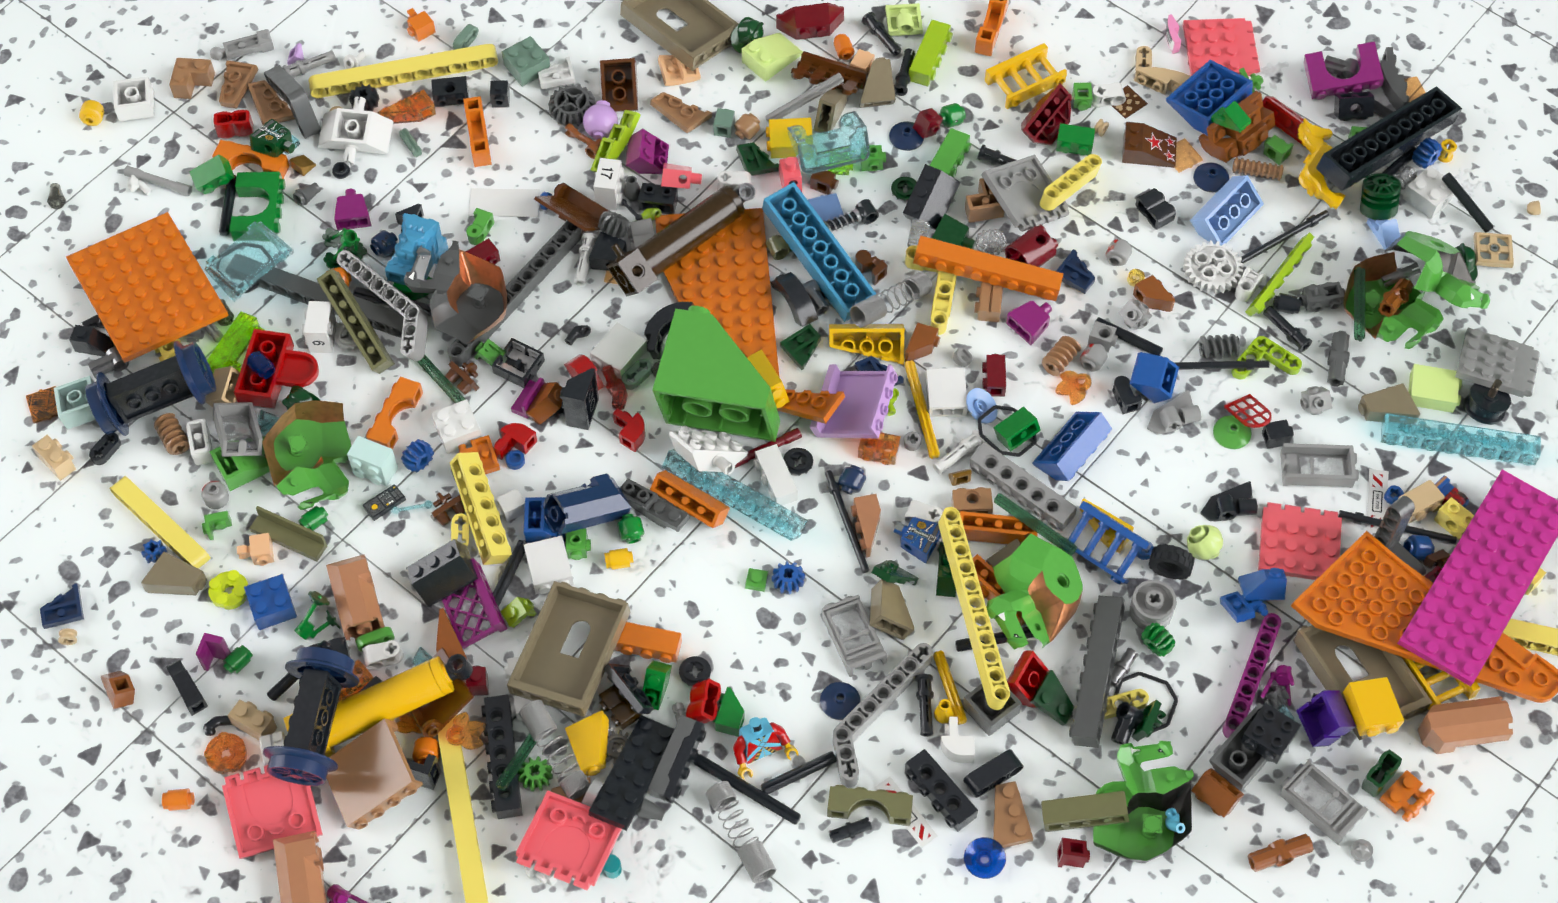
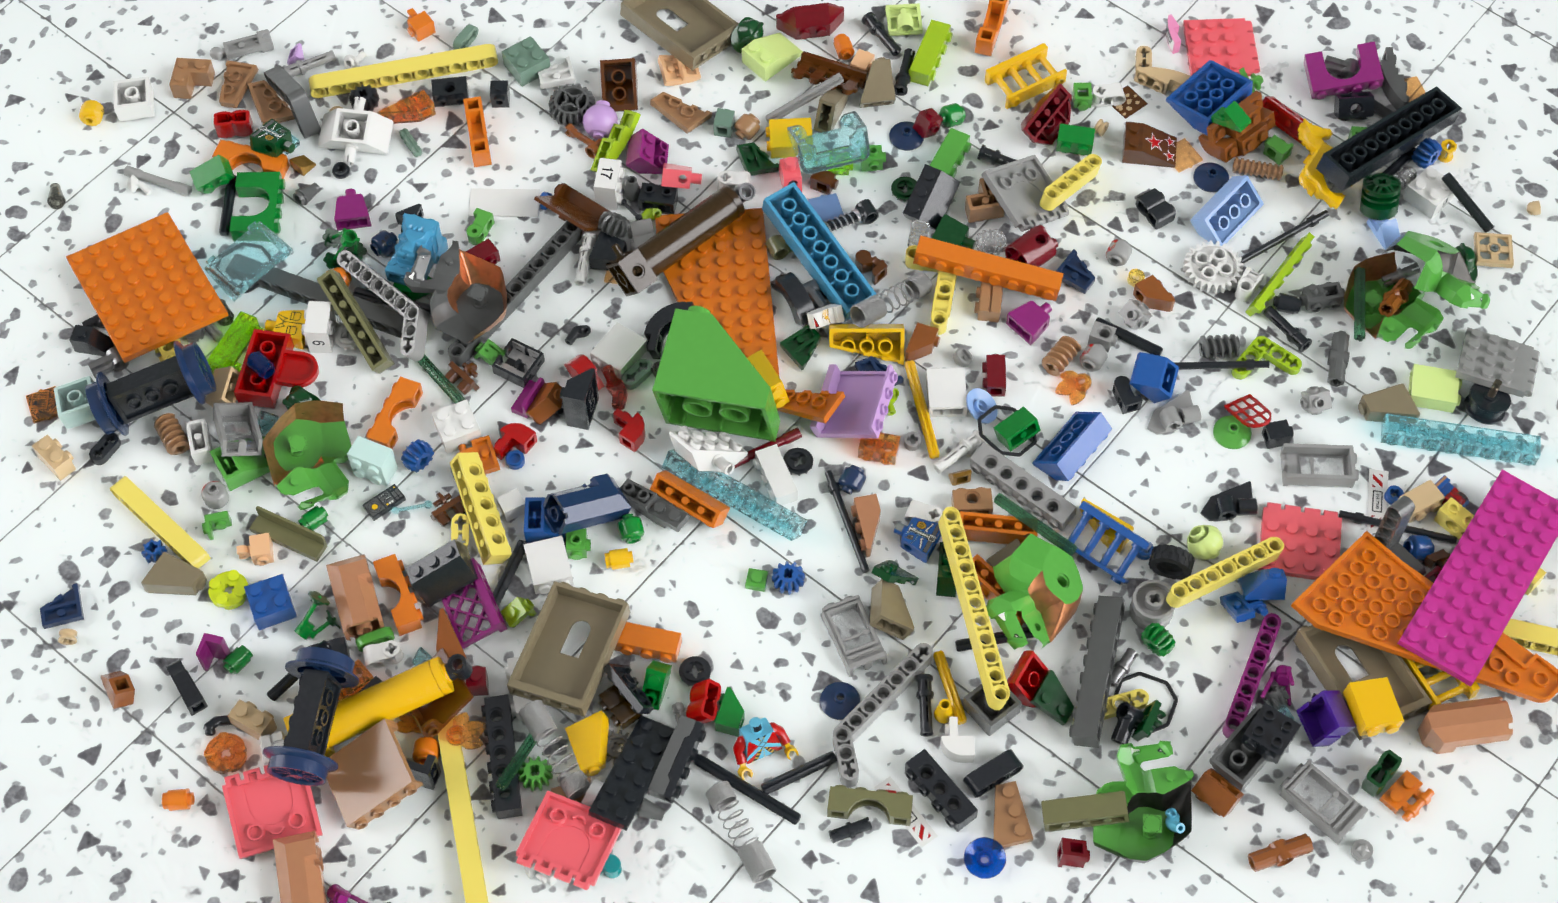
none -> yellow torso [265,310,305,350]
none -> orange arch [373,554,424,636]
none -> white leg [807,304,845,329]
none -> light yellow beam [1166,537,1284,608]

